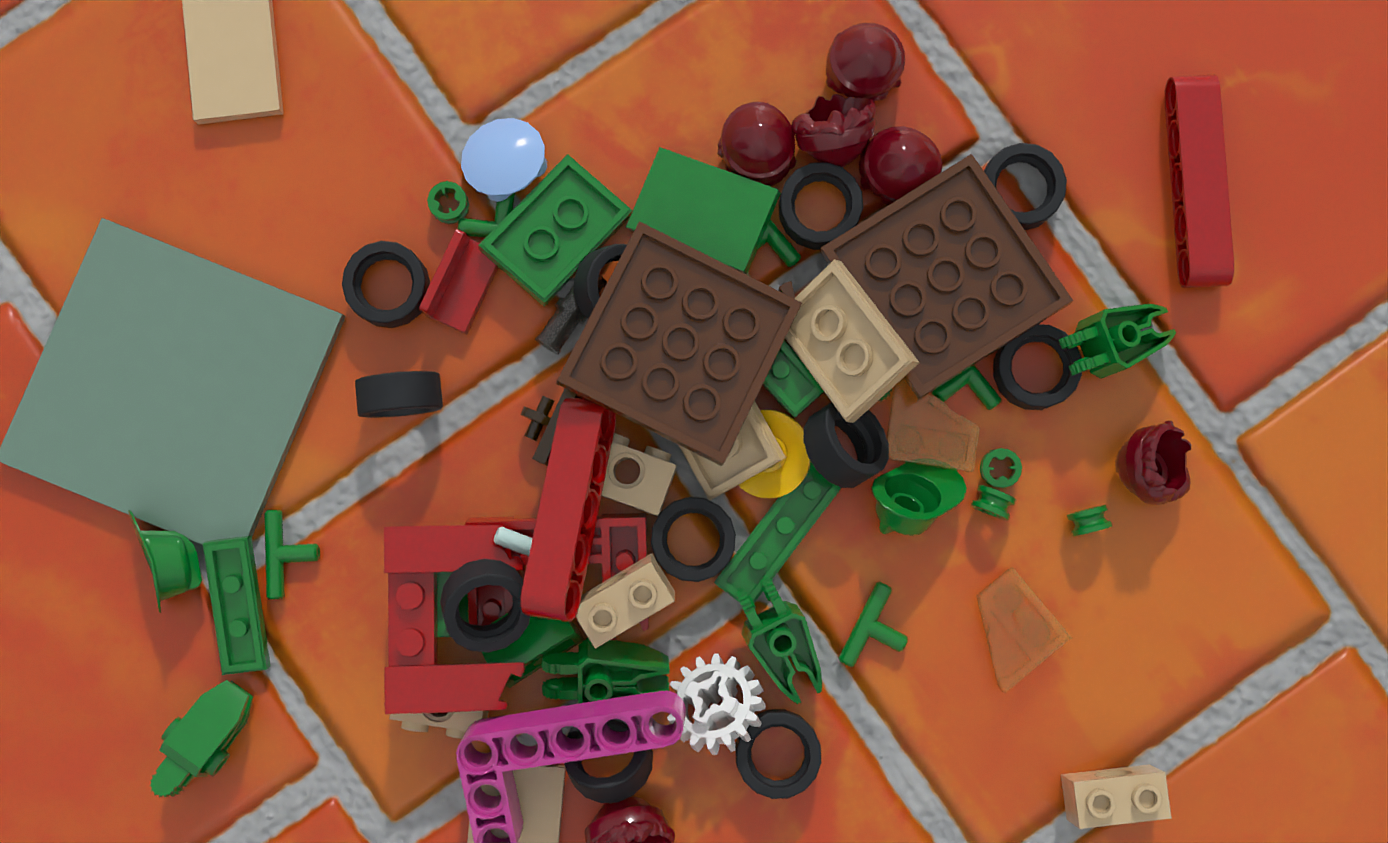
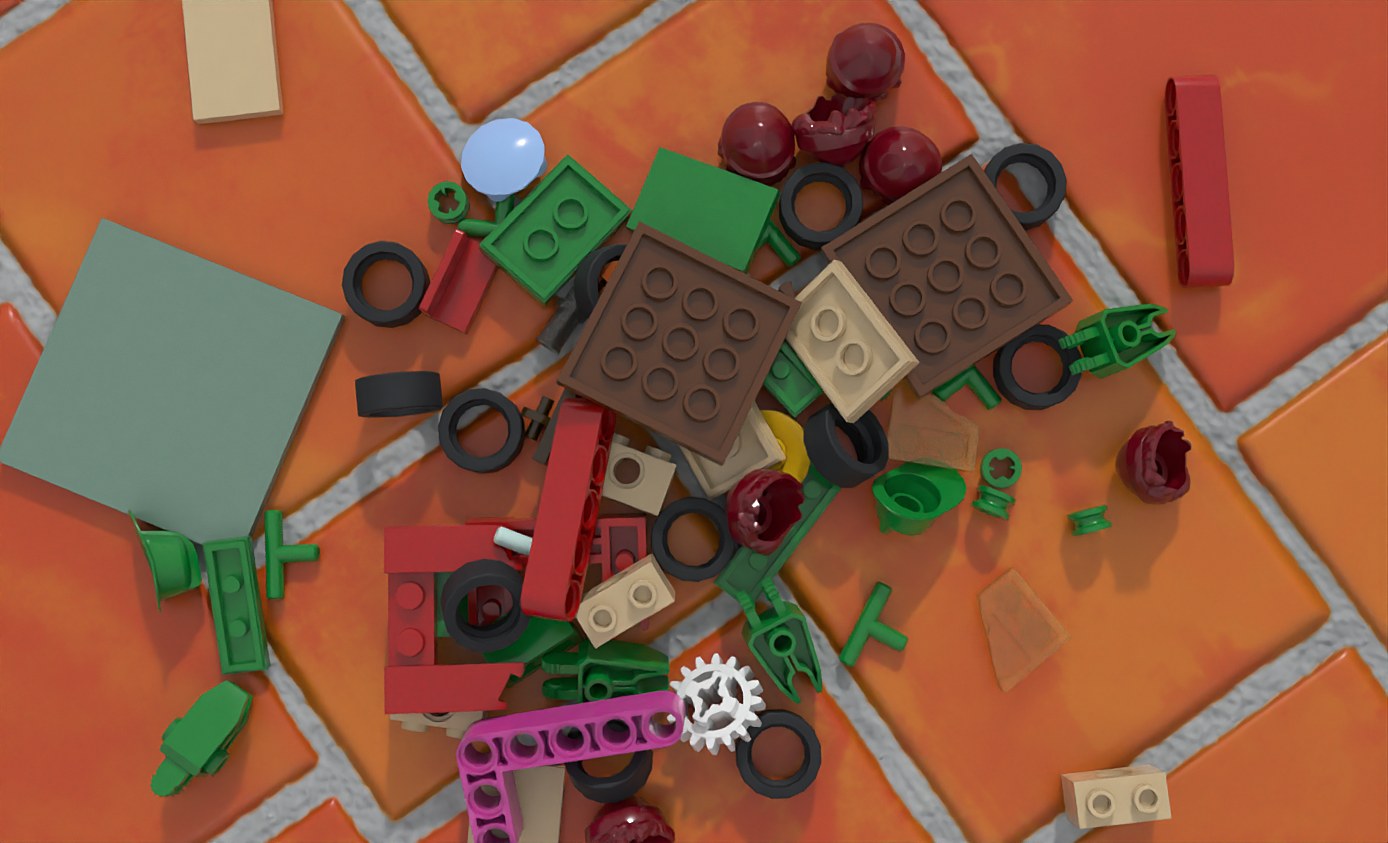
none -> black tyre [438,388,526,474]
none -> dark red hair [725,468,805,556]

